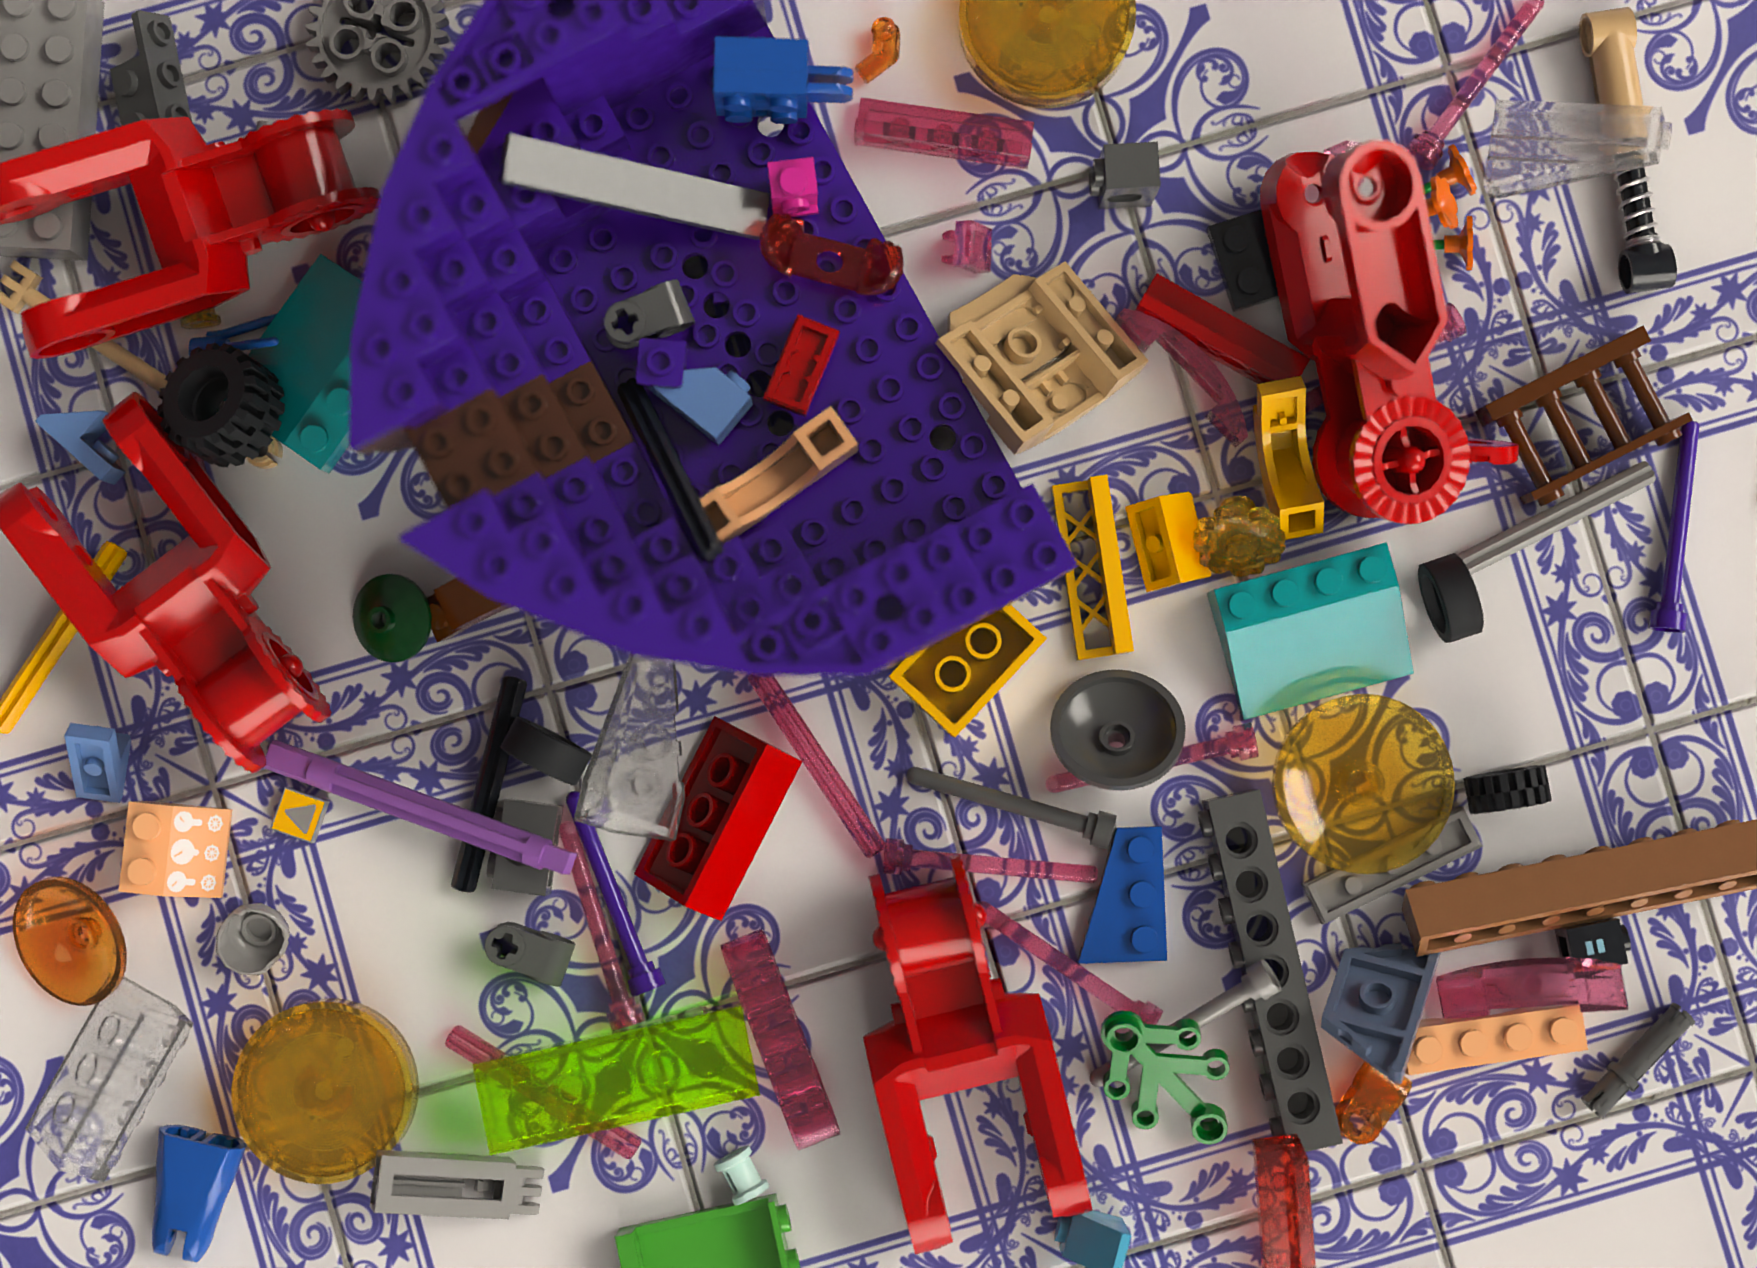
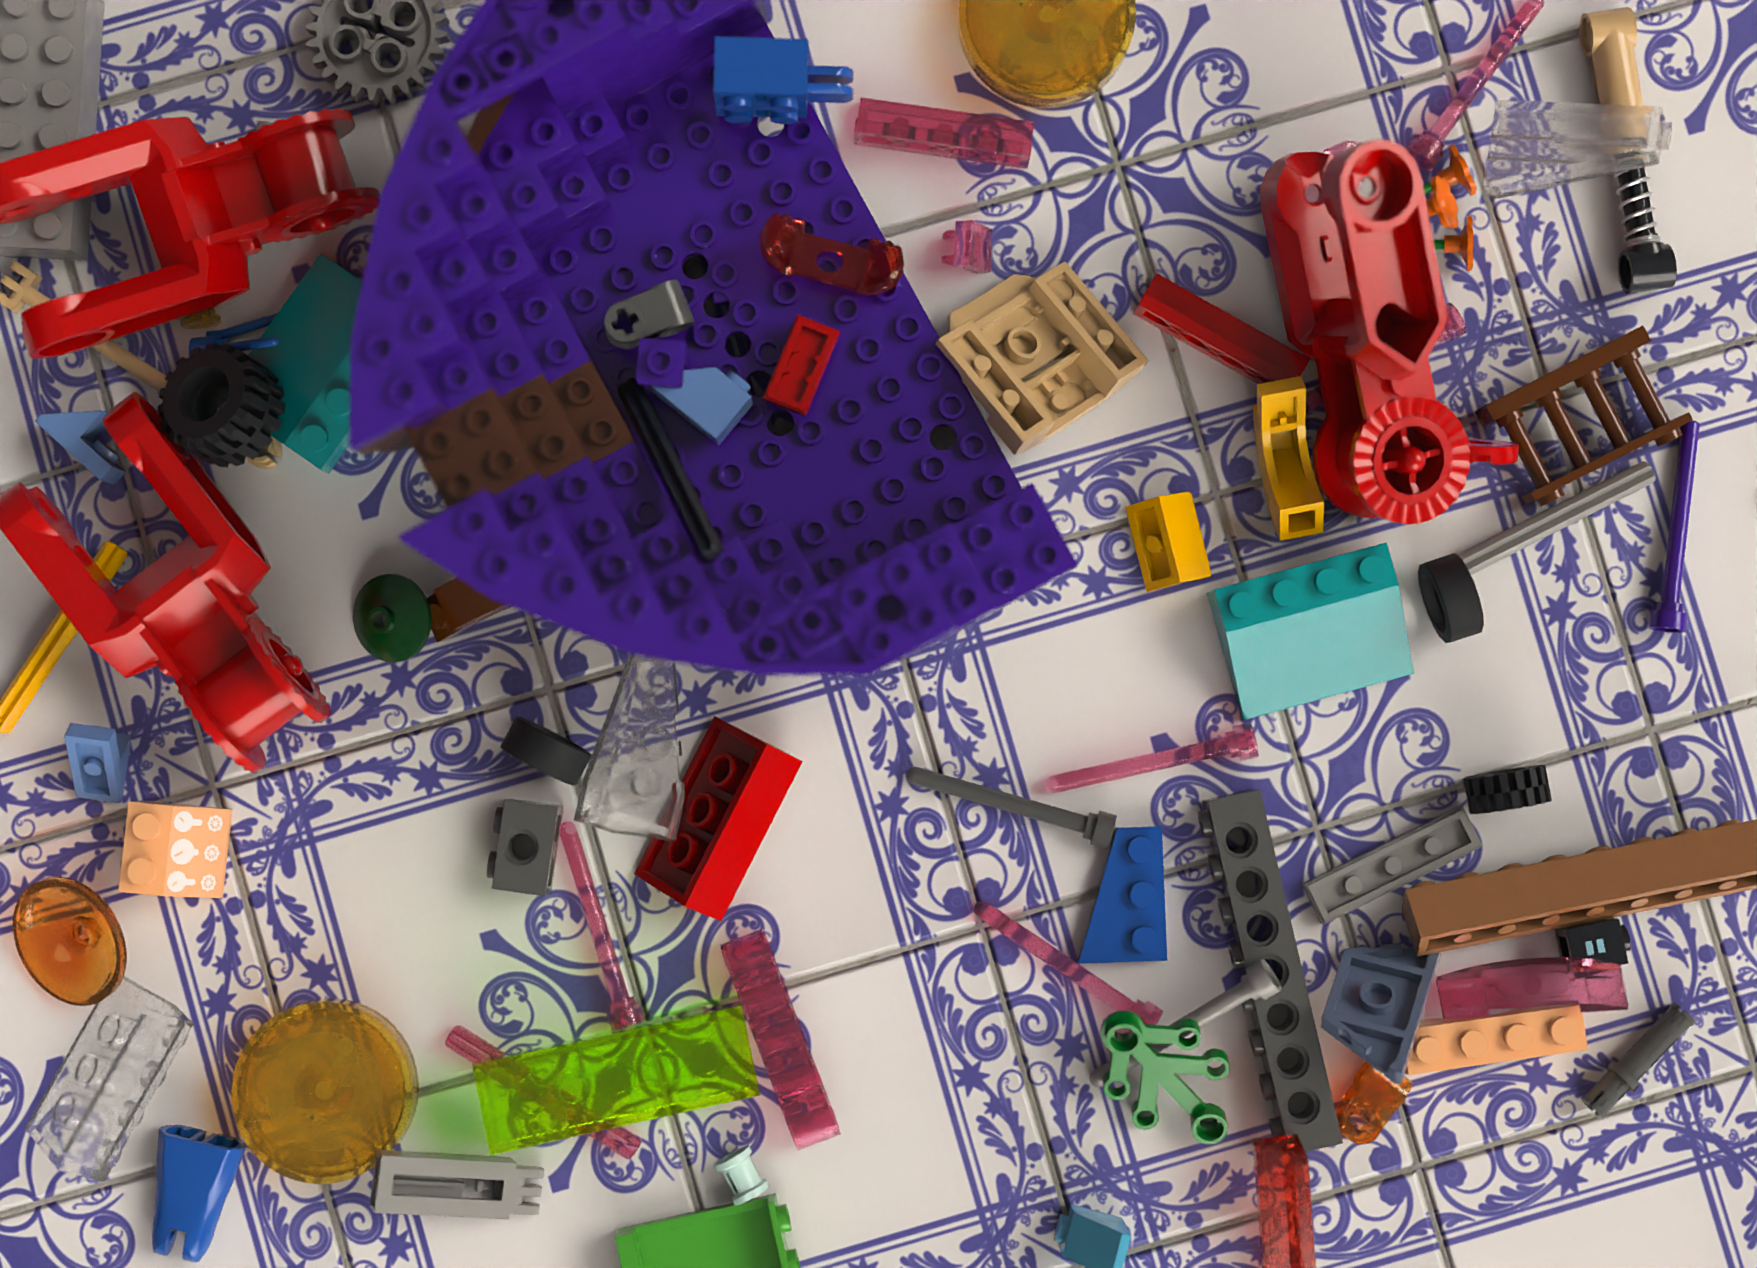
dark grey bracket [110,10,192,126] -> none
light grey hair [216,903,290,975] -> none
medium lavender piece [264,740,577,875] -> none
tile [270,787,330,844] -> none
black axle [451,676,527,893] -> none
dark grey piece [484,922,576,987] -> none
tile [499,133,770,240] -> none
dark purple piece [566,791,666,997] -> none
light nougat arch [699,406,858,544] -> none
clear pink axle [748,674,885,858] -> none
dark pink brick [767,157,819,219] -> none
clear orange arm [855,17,901,84] -> none
red arm [863,854,1092,1255] -> none
clear pink piece [883,838,1098,883] -> none
yellow brick [889,604,1047,738] -> none
dark grey dish [1050,670,1186,791] -> none
yellow fence [1051,474,1134,660] -> none
dark grey brick [1089,142,1161,209] -> none
clear pink slope [1115,308,1248,448] -> none
clear yellow plant [1193,496,1286,577] -> none
black plate [1206,210,1279,312] -> none
clear yellow dish [1272,694,1455,874] -> none

